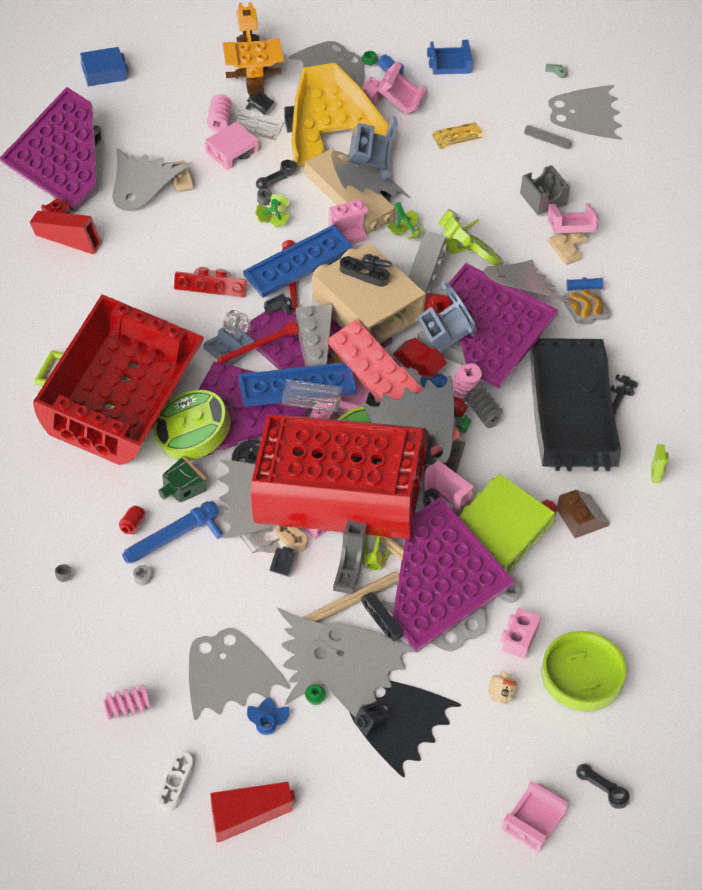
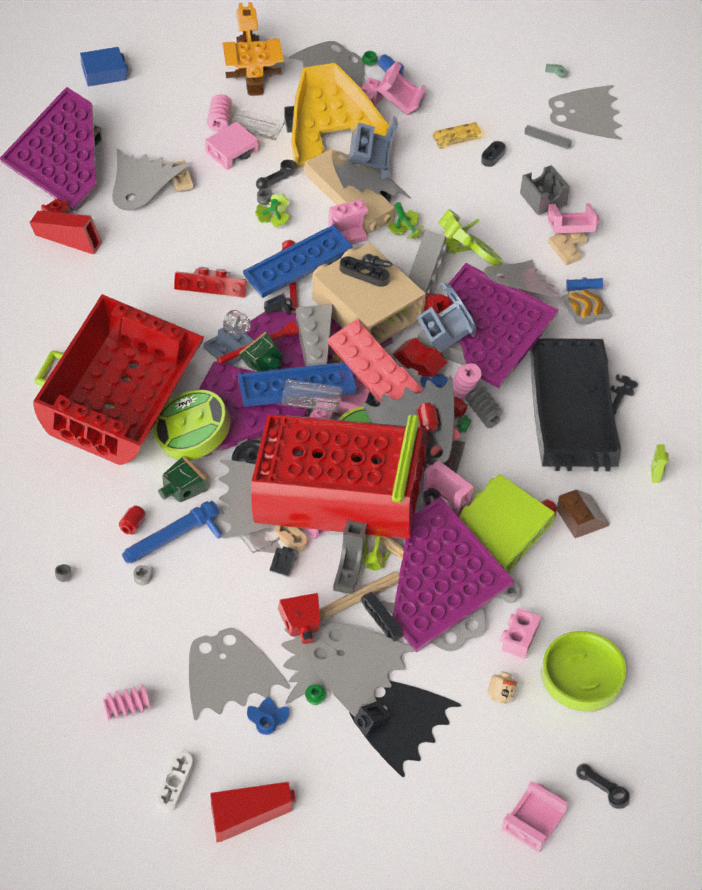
black bracket [245,90,274,115] -> none
blue panel [427,40,473,75] -> none
none -> dark green torso [238,332,283,372]
none -> red torso [278,593,320,644]
none -> lime axle [392,415,419,503]
none -> red brick [416,403,439,432]
none -> black beam [481,141,506,167]

